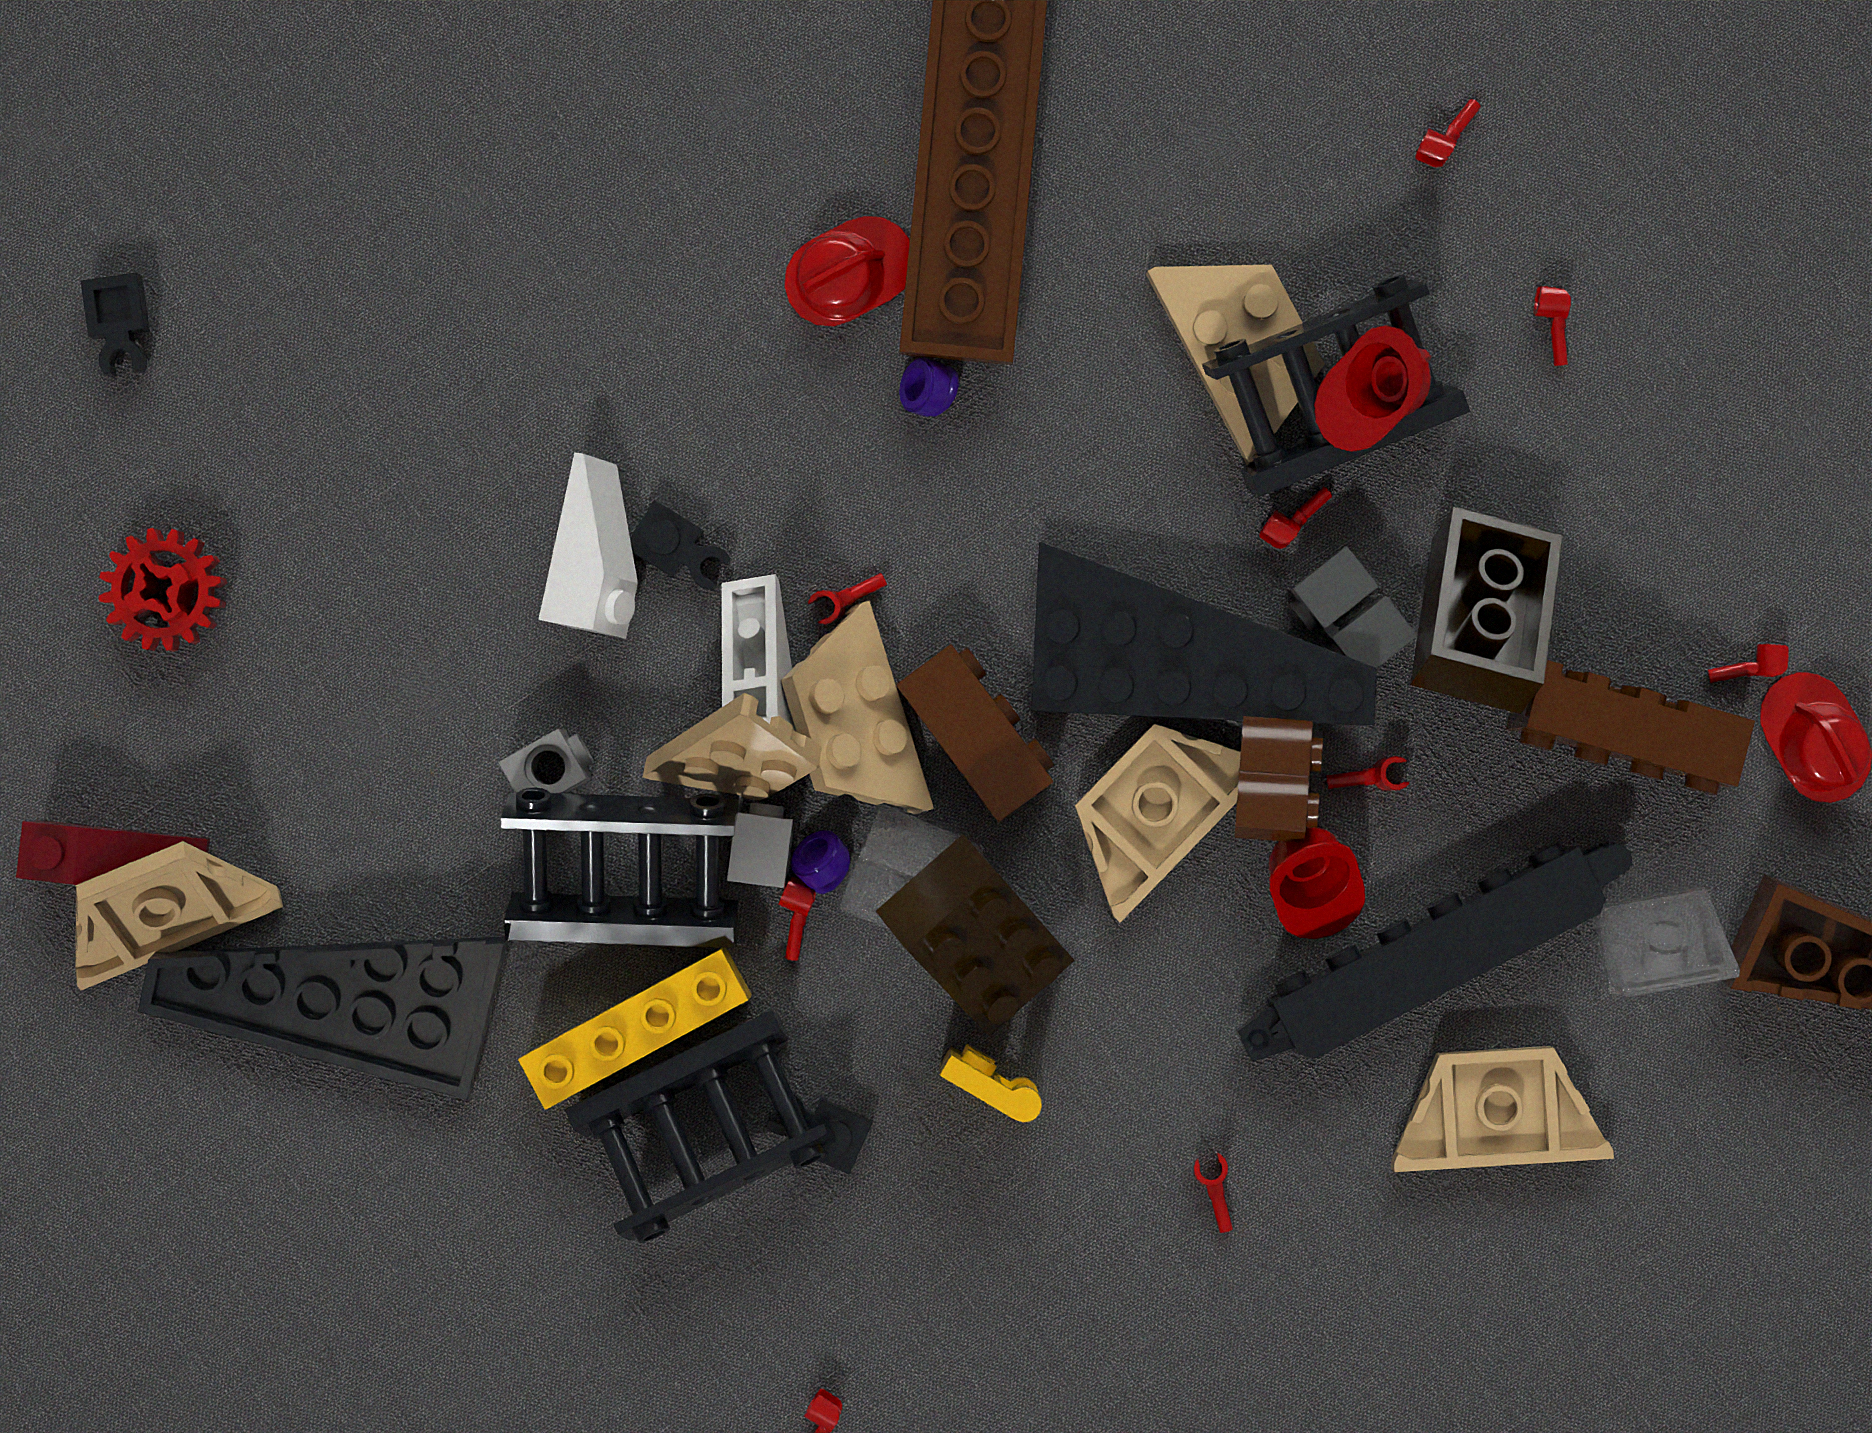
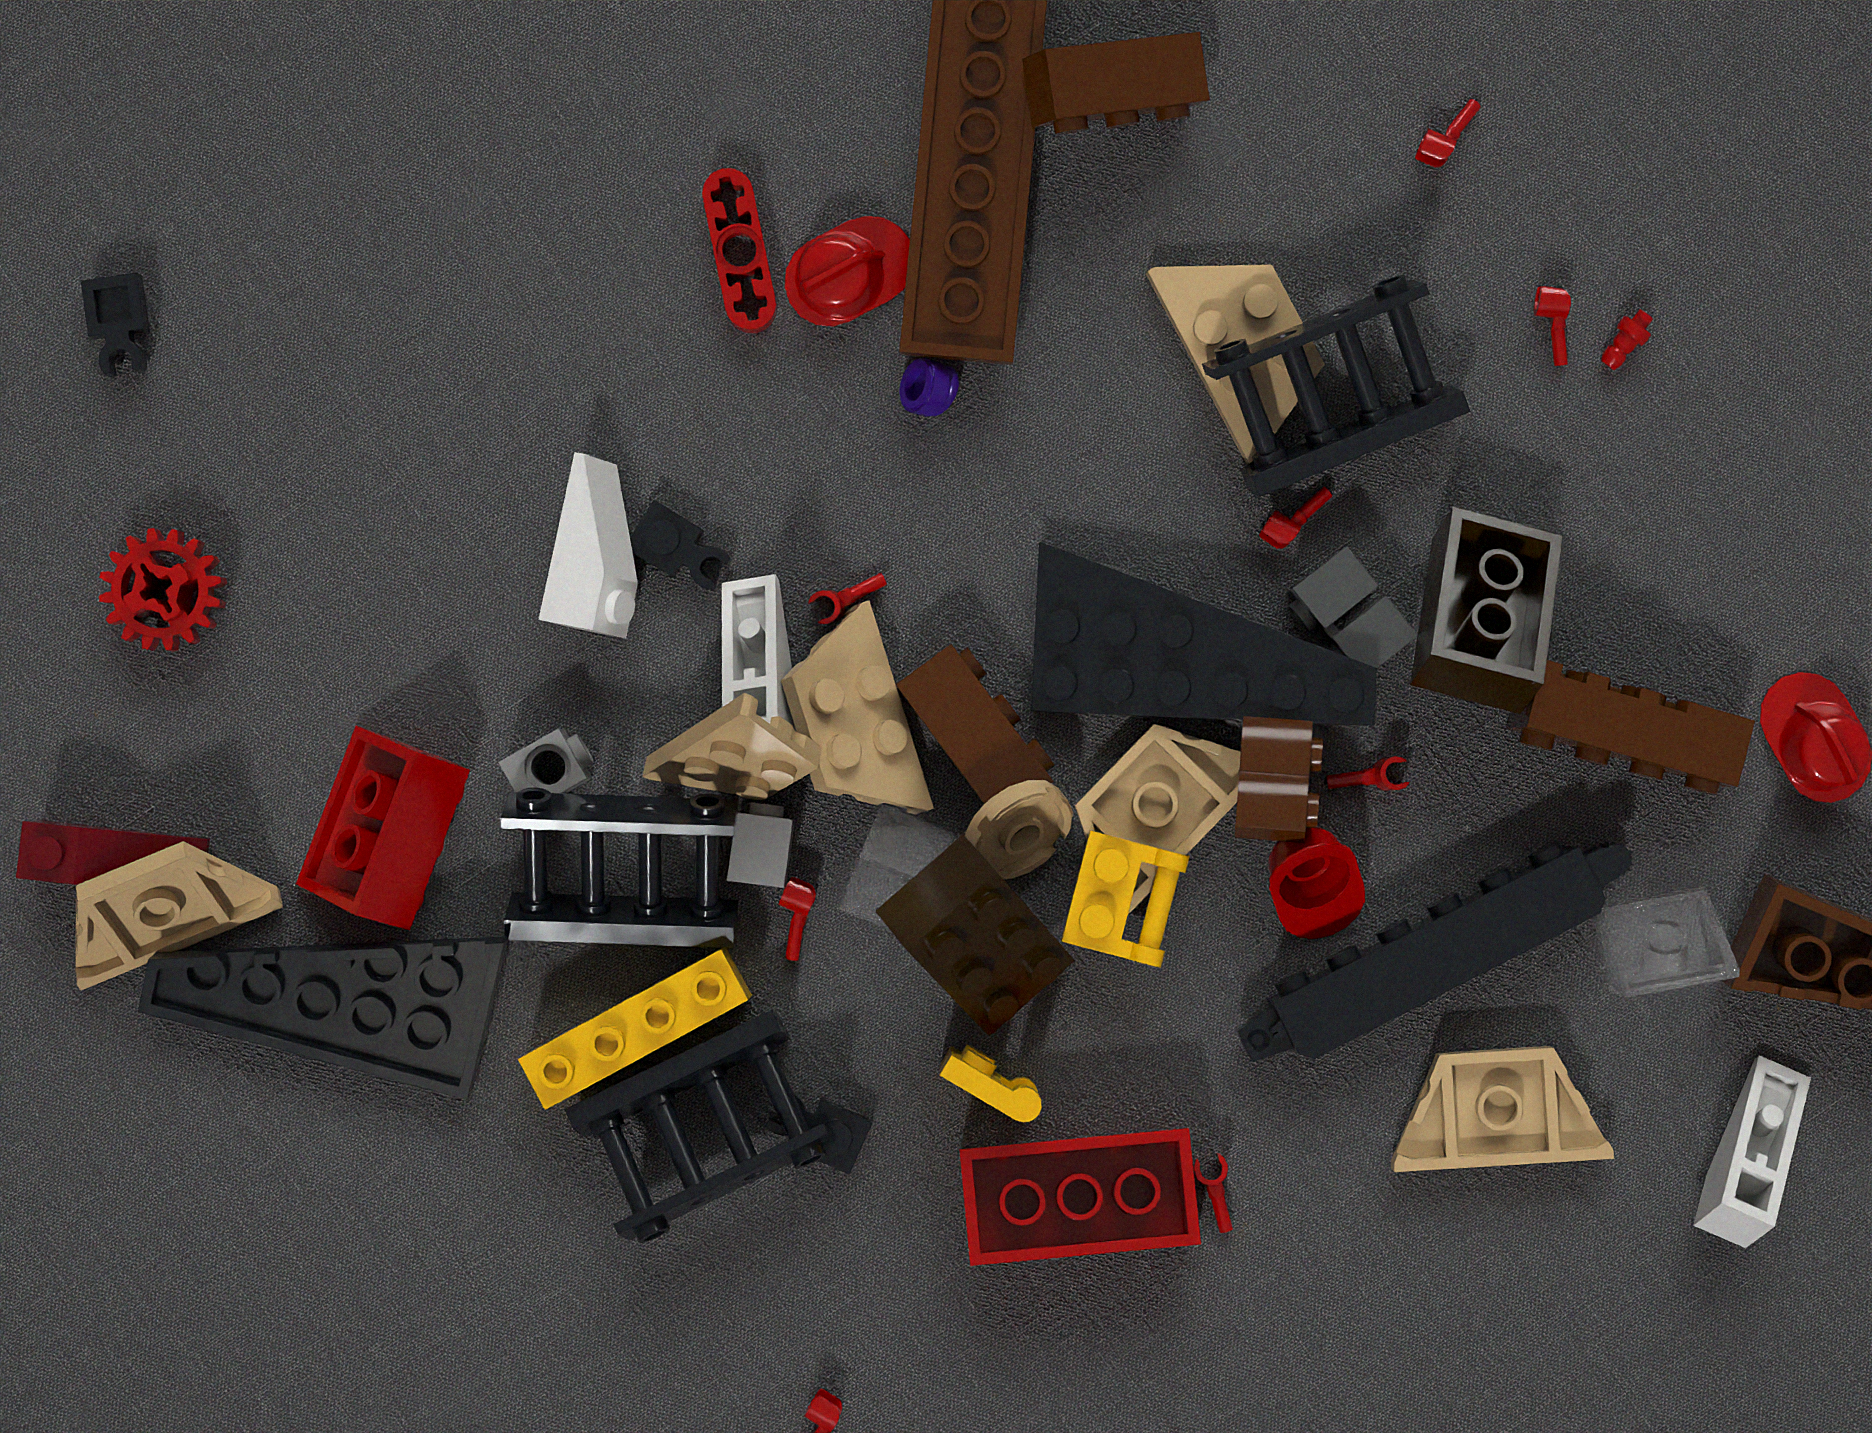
dark purple tile [791,830,851,894] -> none
red piece [1314,325,1432,452] -> none
red hand [1707,644,1789,683] -> none
none -> red slope [296,726,470,930]
none -> red beam [702,168,777,333]
none -> red brick [959,1128,1201,1266]
none -> tan tile [965,780,1073,879]
none -> reddish brown brick [1022,32,1210,135]
none -> yellow plate [1061,830,1190,968]
none -> red piece [1600,309,1653,371]
none -> white slope [1693,1055,1811,1248]

